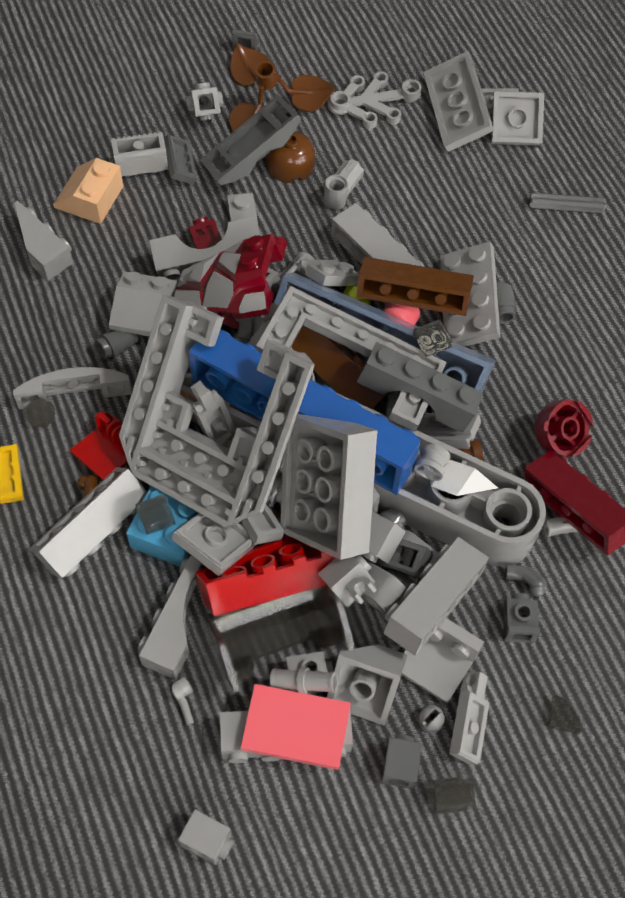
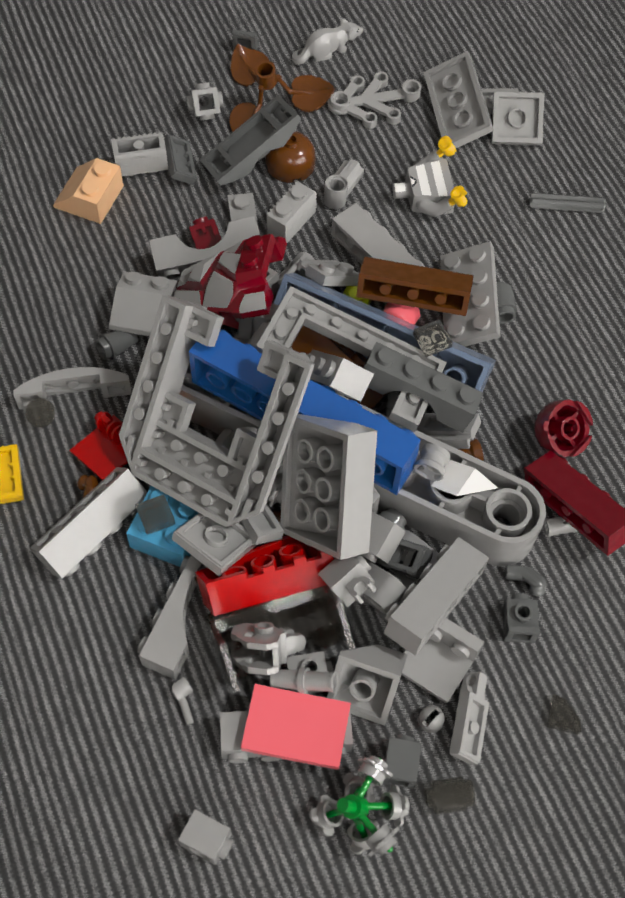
light grey slope [15,201,73,281] -> none
light grey hinge [190,380,236,445] -> none
none -> light grey hinge [231,622,307,675]
none -> light grey brick [267,181,317,243]
none -> light grey animal [292,18,363,65]
none -> brick [307,349,374,402]
none -> light grey plant [310,755,409,857]
none -> torso [393,136,467,217]

